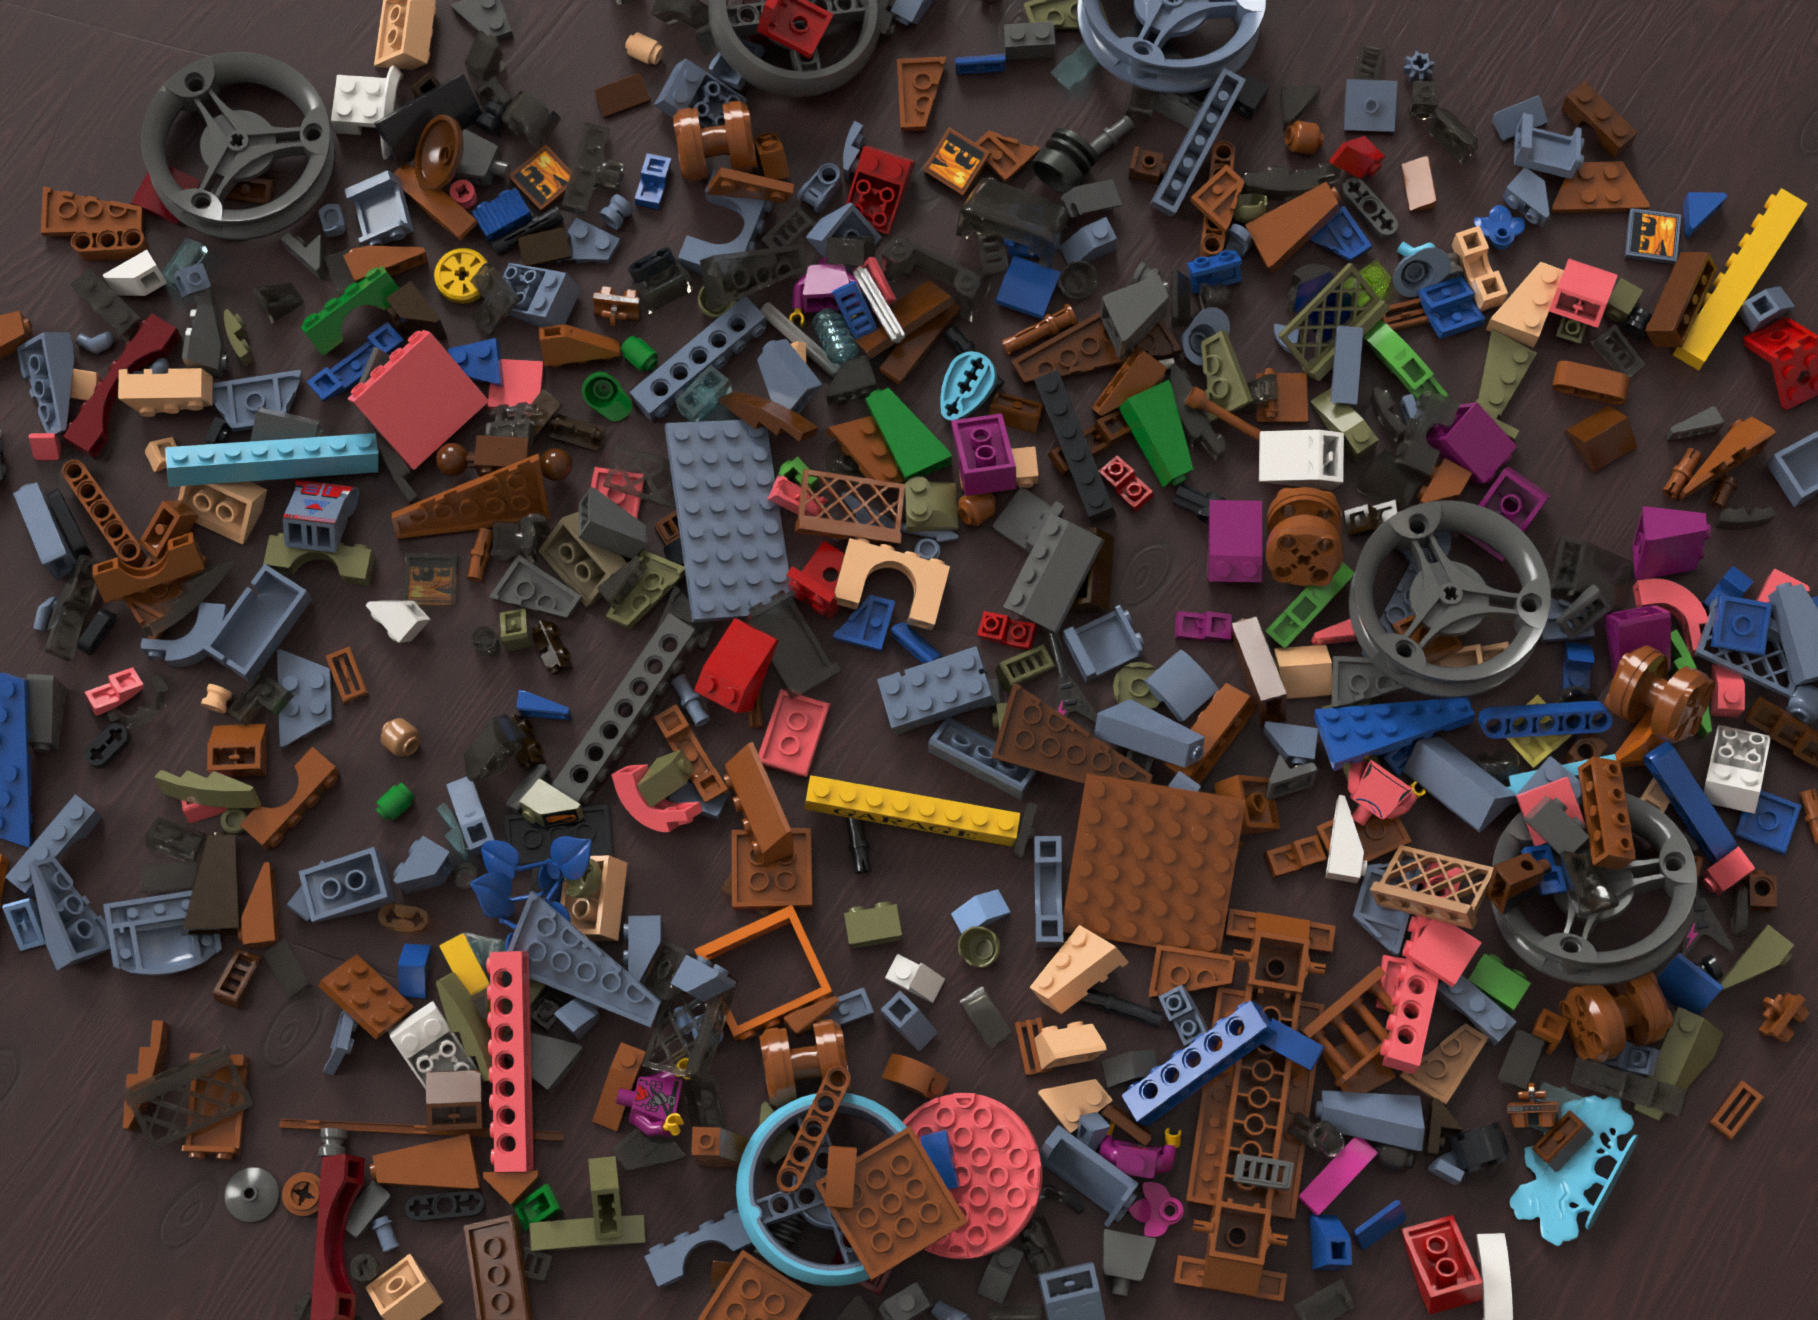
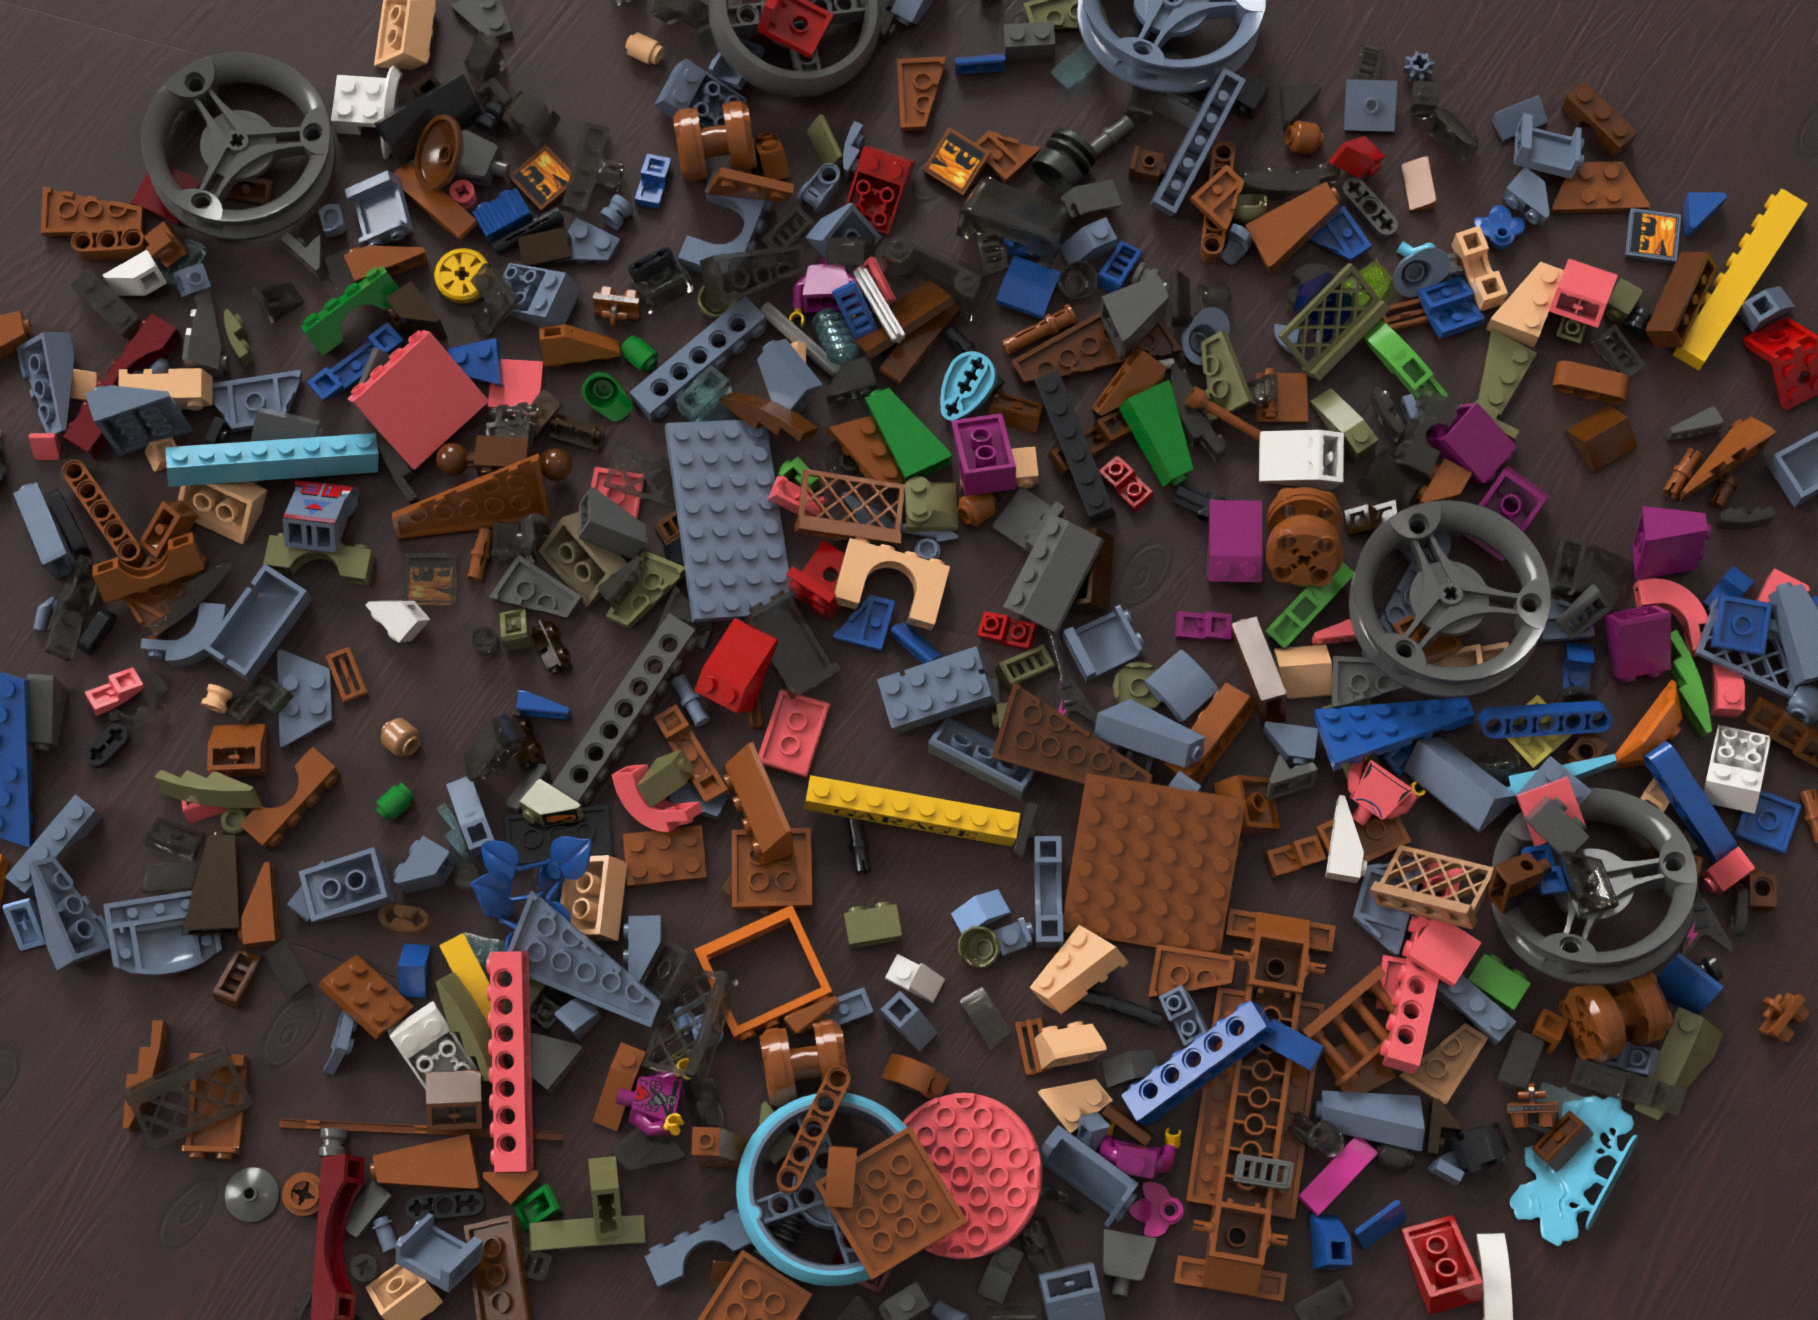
sand blue arm [76,331,115,354] -> none
clear smoke slope [471,984,490,1020] -> none
olive hair [564,858,602,898] -> none
reddish brown slope [594,73,651,118] -> none
sand blue slope [671,955,736,1002] -> none
blue slope [920,1129,960,1190] -> none
blue bracket [1187,250,1242,294] -> none
sand blue tile [1330,325,1363,405] -> none
dark orange brick [1578,756,1636,870] -> none
dark orange wheel [1604,645,1716,744] -> none
dark orange tile [1709,1080,1764,1140] -> none
olive slope [1718,925,1794,994] -> none
none -> sand blue slope [85,385,192,456]
none -> dark orange brick [144,221,188,269]
none -> sand blue panel [395,1213,483,1293]
none -> dark orange plate [623,825,707,888]
none -> olive slope [807,114,843,168]
none -> sand blue bracket [993,917,1036,957]
none -> blue slope [1096,240,1143,293]

